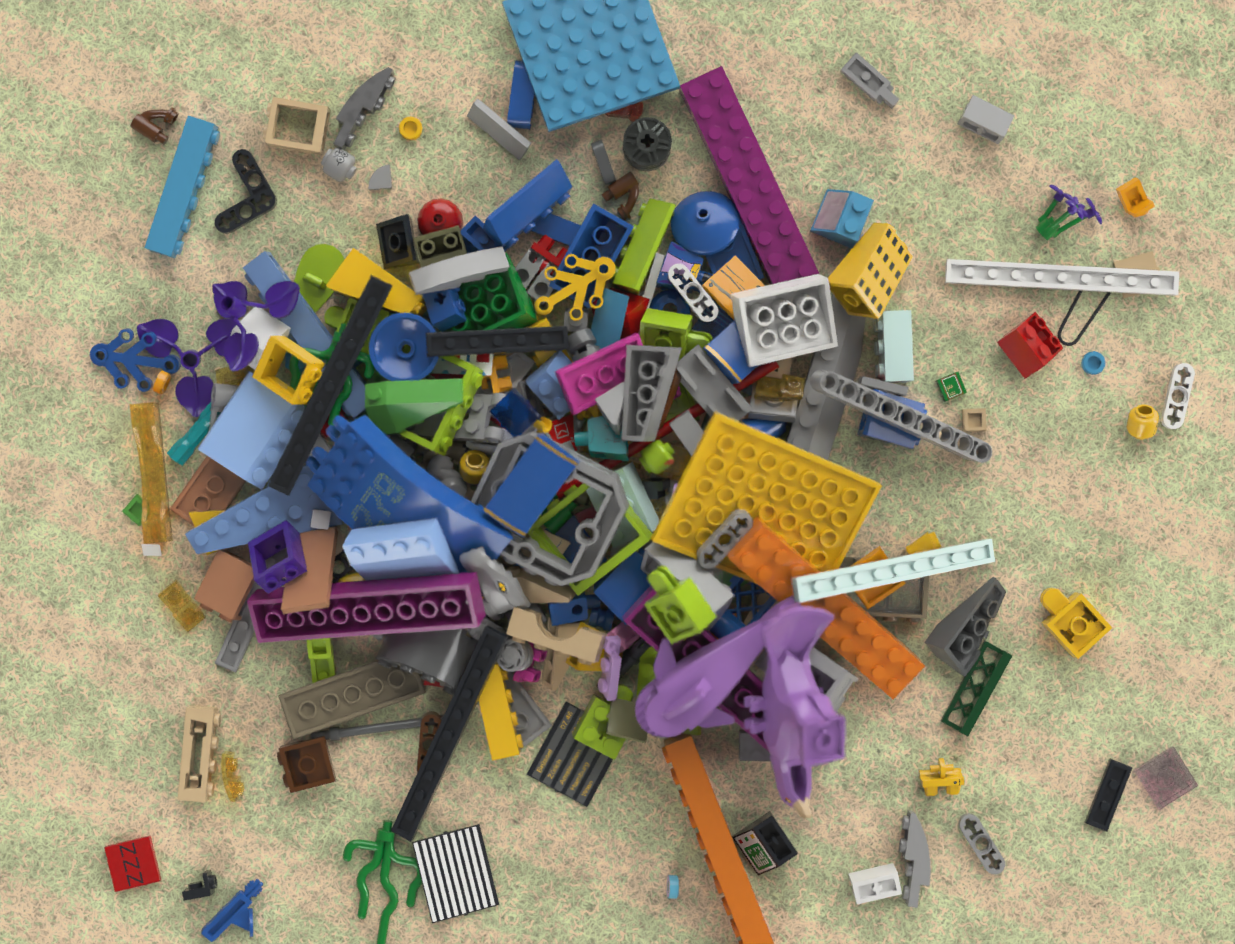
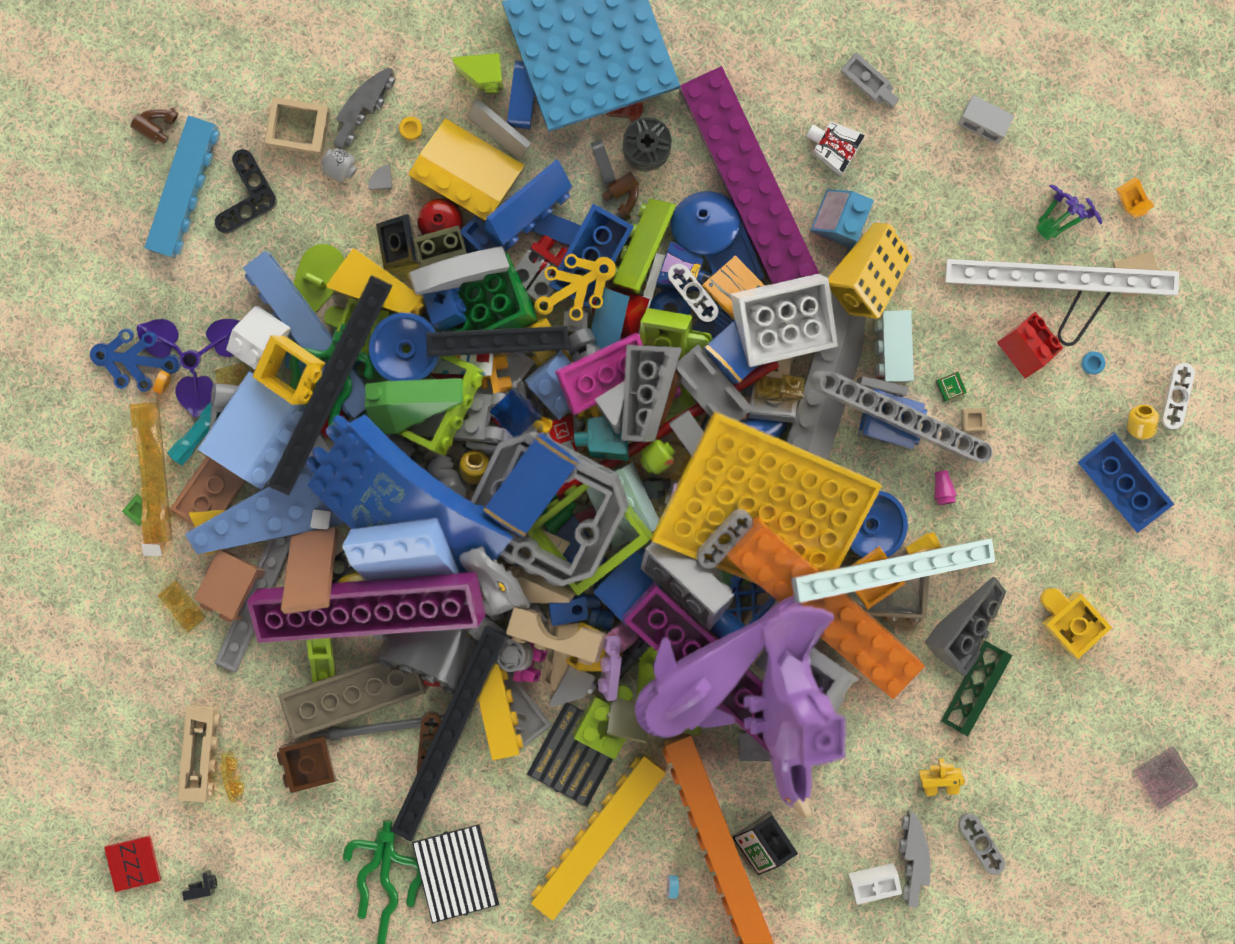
blue piece [201,879,263,942] -> none
dark purple plant [212,281,300,371] -> none
dark purple window [248,520,307,594] -> none
lime brick [644,566,717,643] -> none
black tile [1084,758,1133,832] -> none
none -> yellow slope [408,118,525,222]
none -> lime slope [452,53,504,95]
none -> yellow brick [531,754,666,921]
none -> light grey slope [549,666,597,707]
none -> torso [806,122,866,176]
none -> blue dish [850,491,908,558]
none -> dark pink cone [934,470,957,505]
none -> blue slope [1078,431,1174,533]

